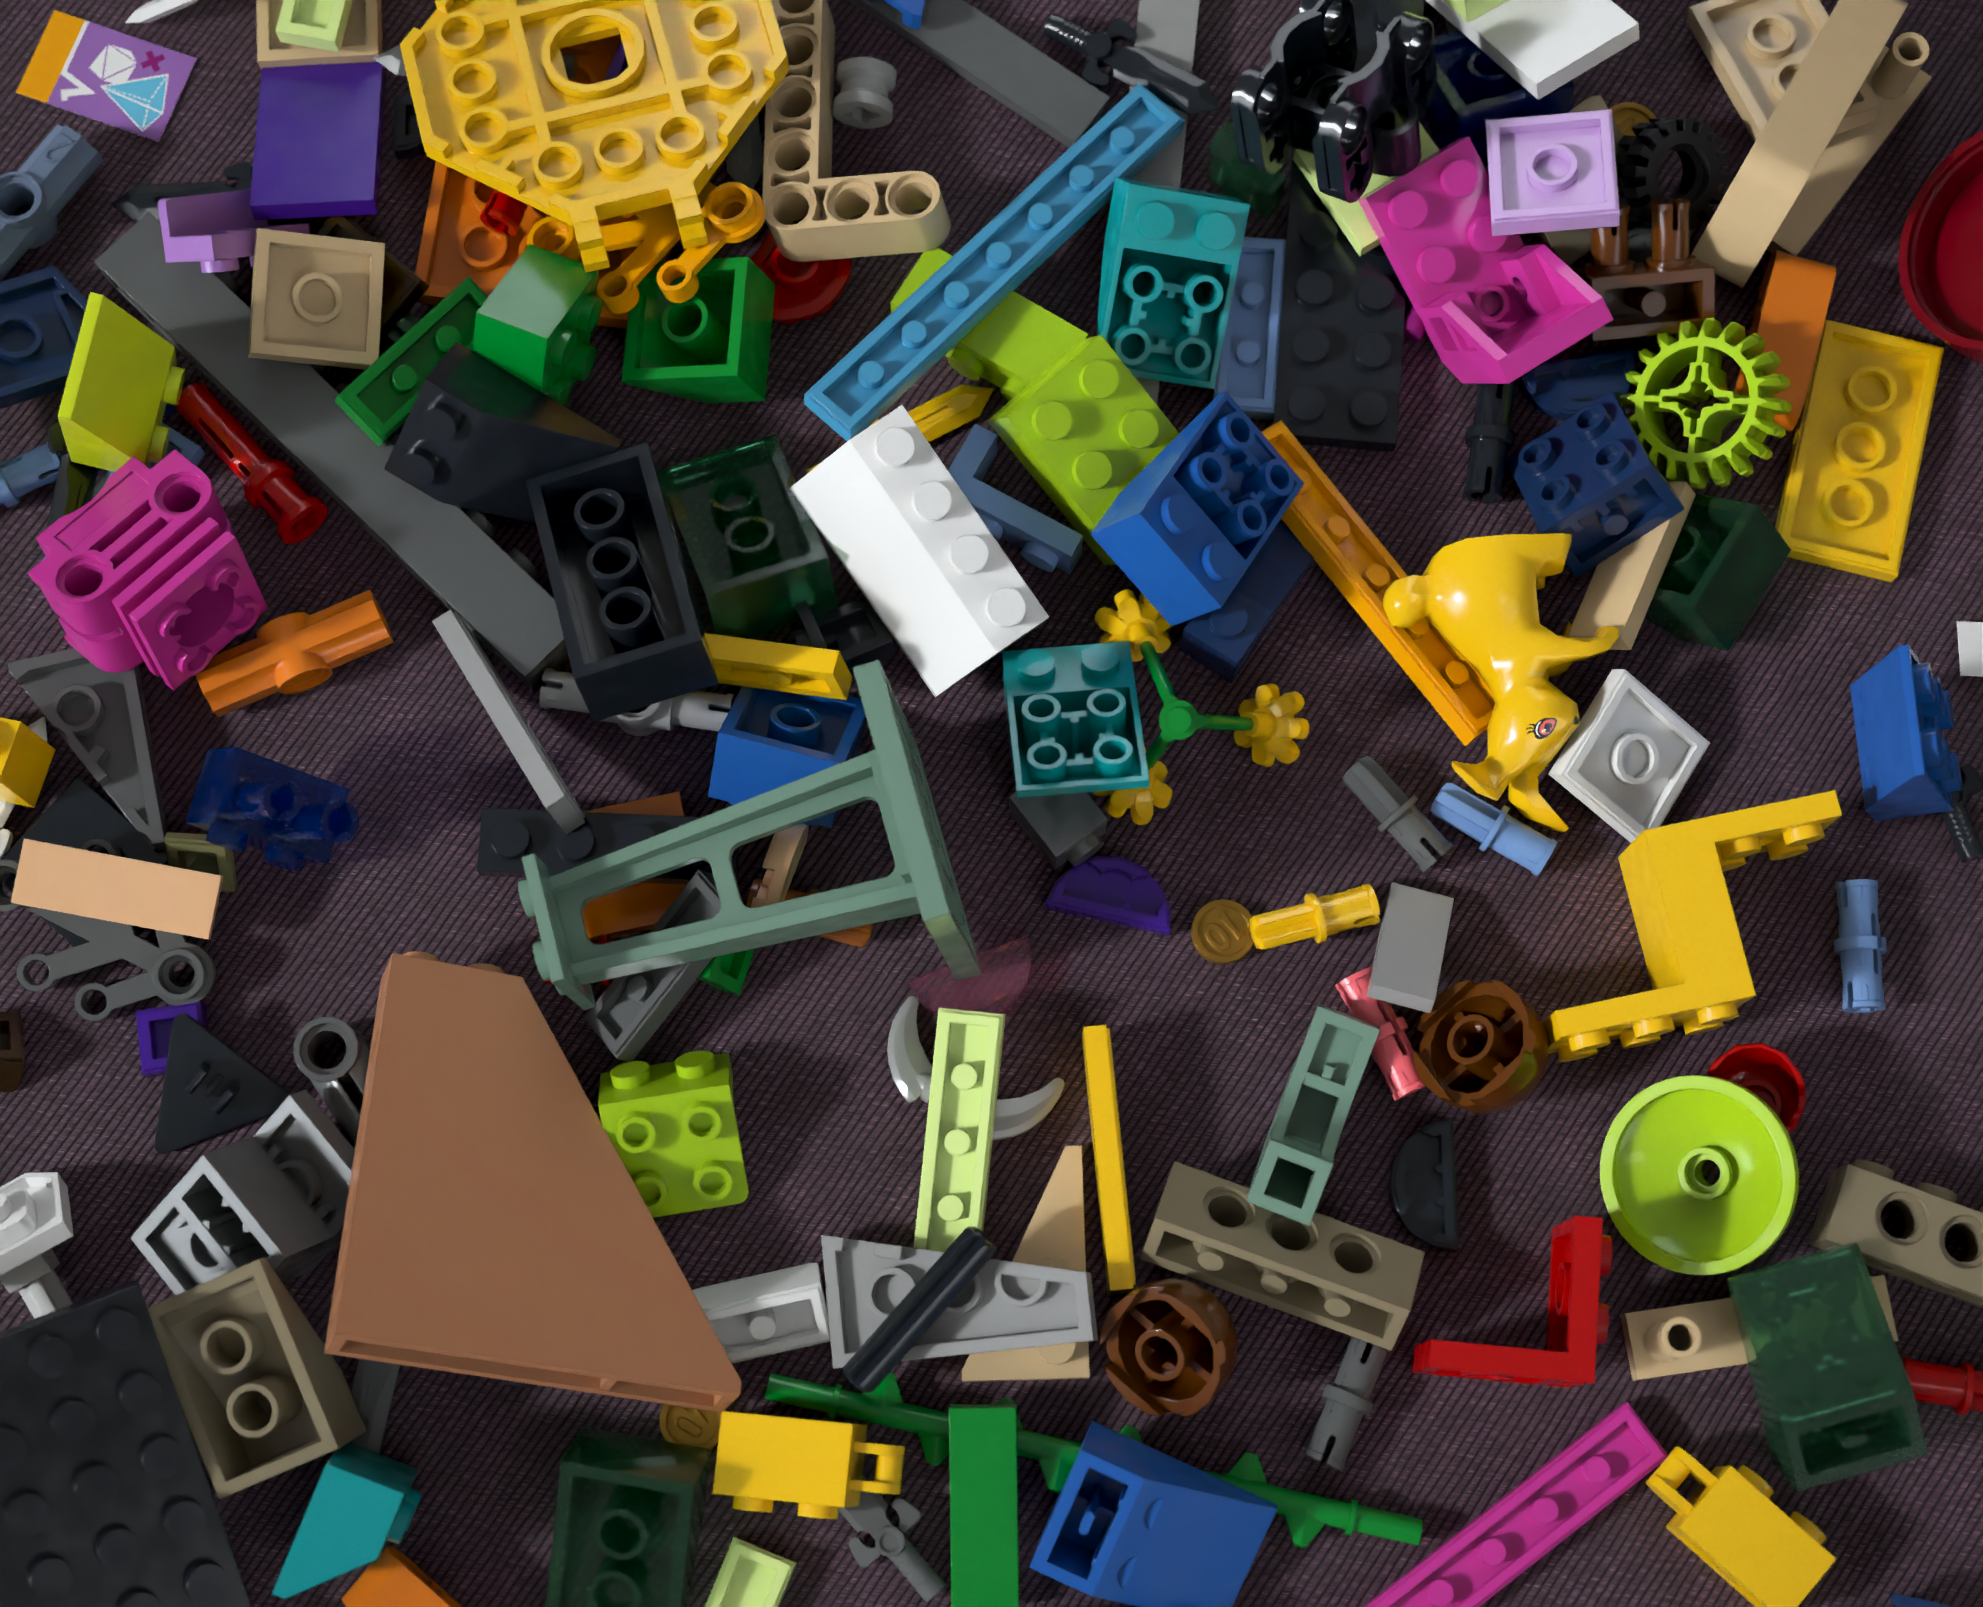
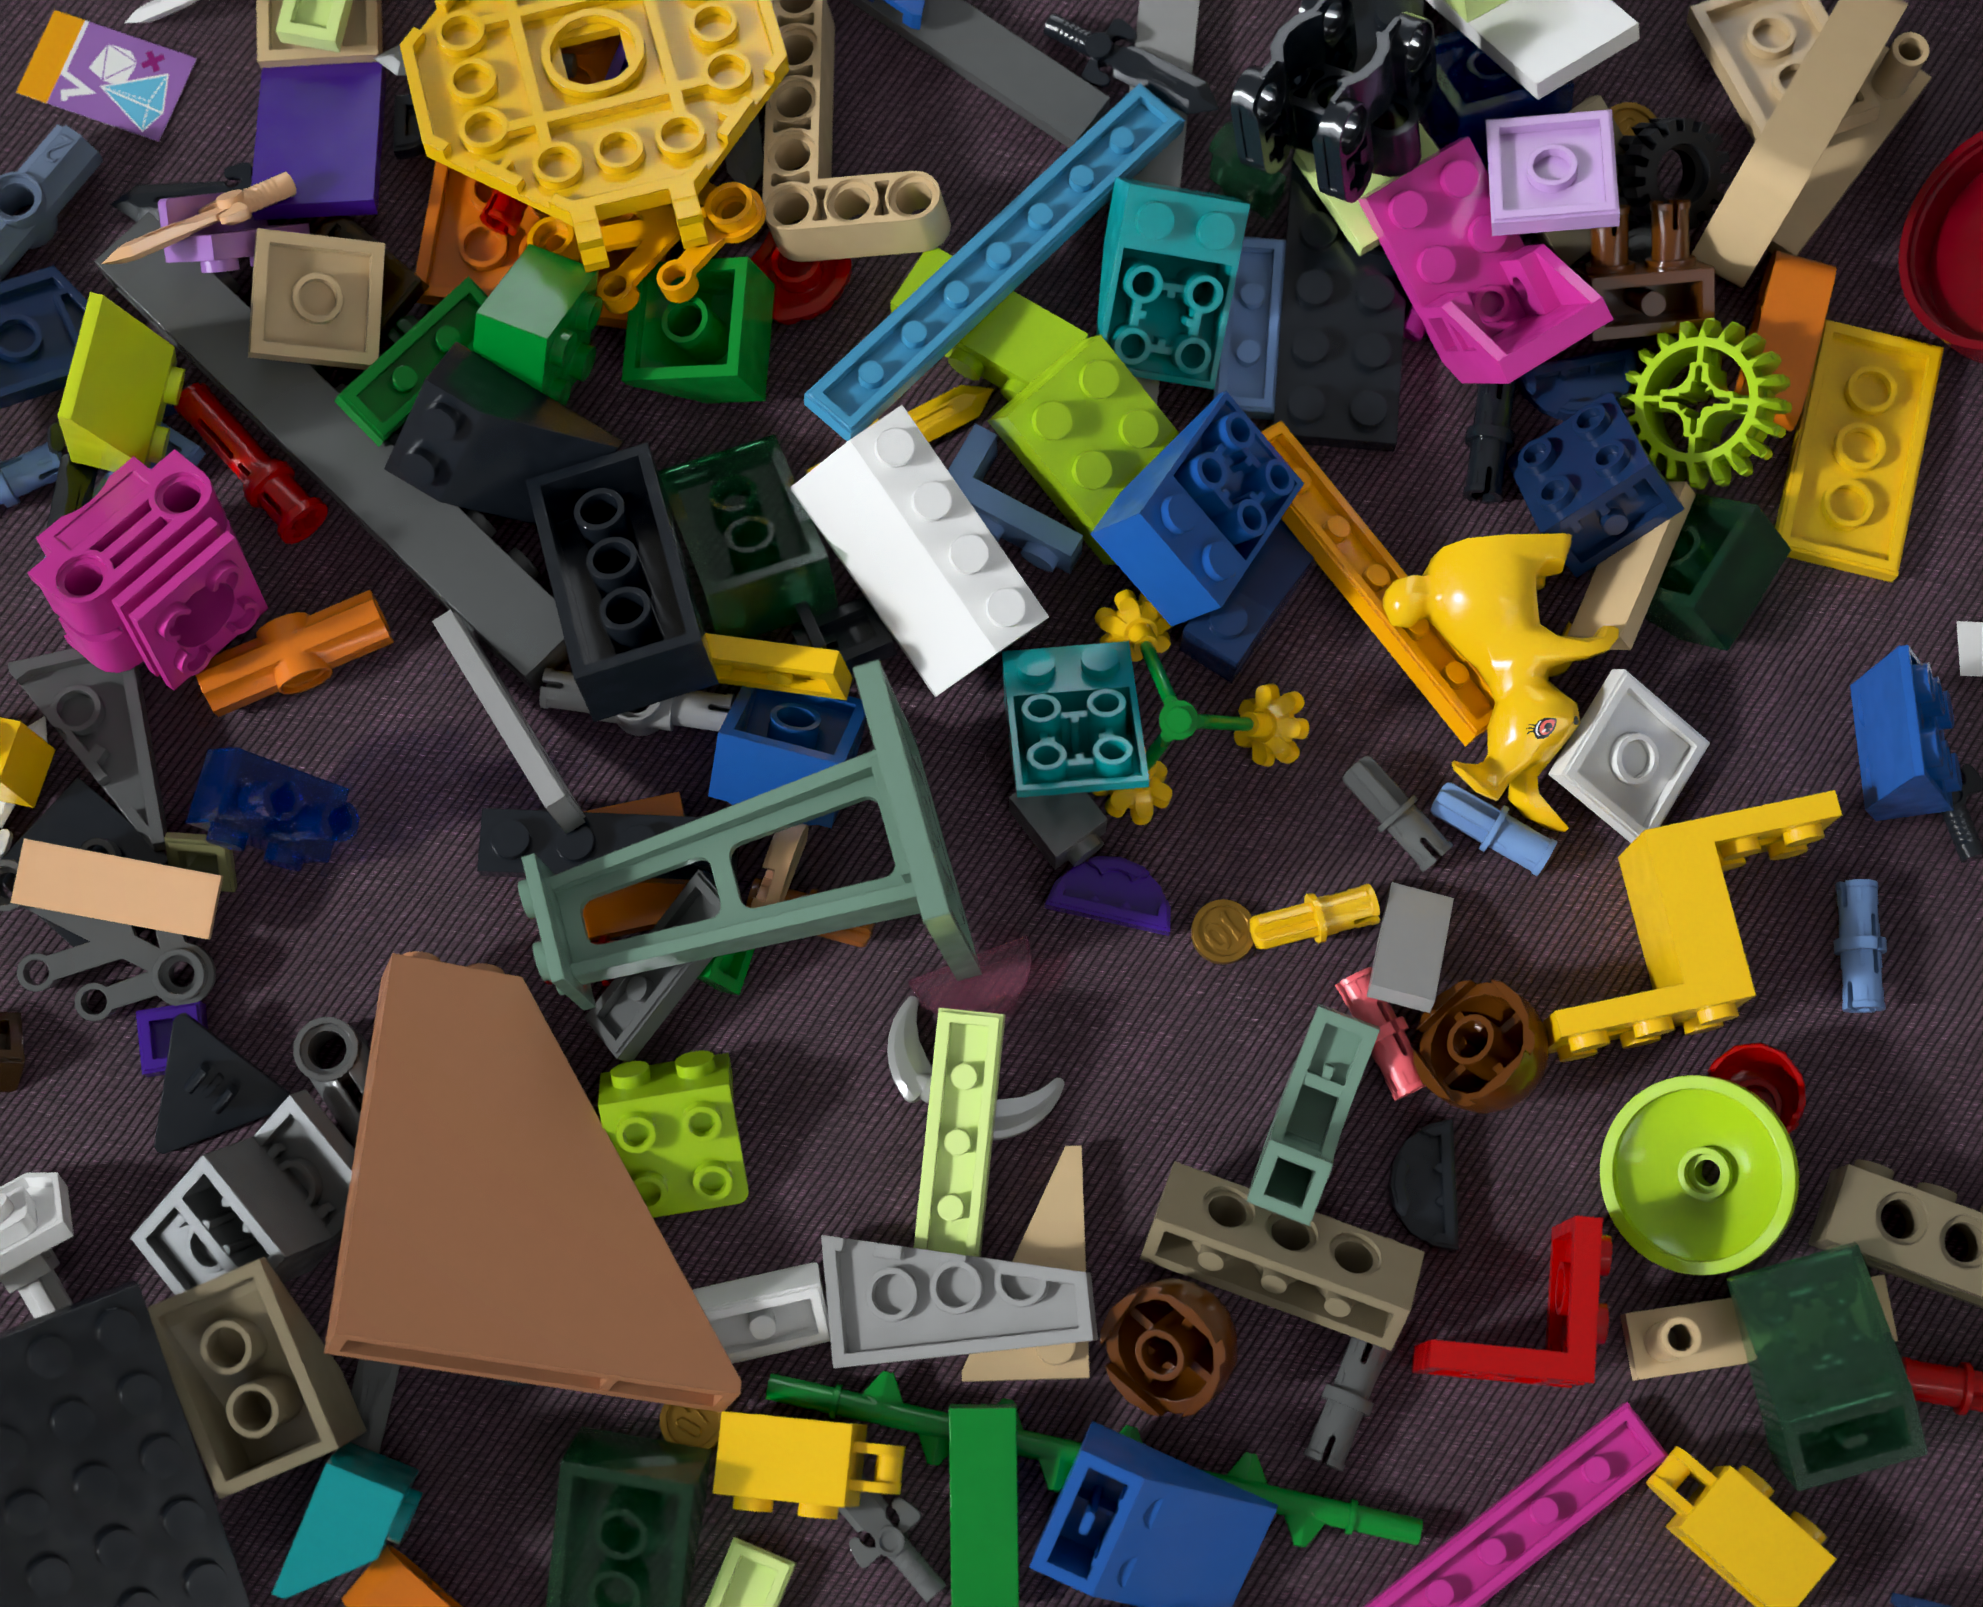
light grey wheel [833,57,897,129] -> none
black axle [843,1226,996,1393] -> none
yellow tile [1082,1025,1136,1295] -> none
none -> light nougat sword [102,172,297,264]

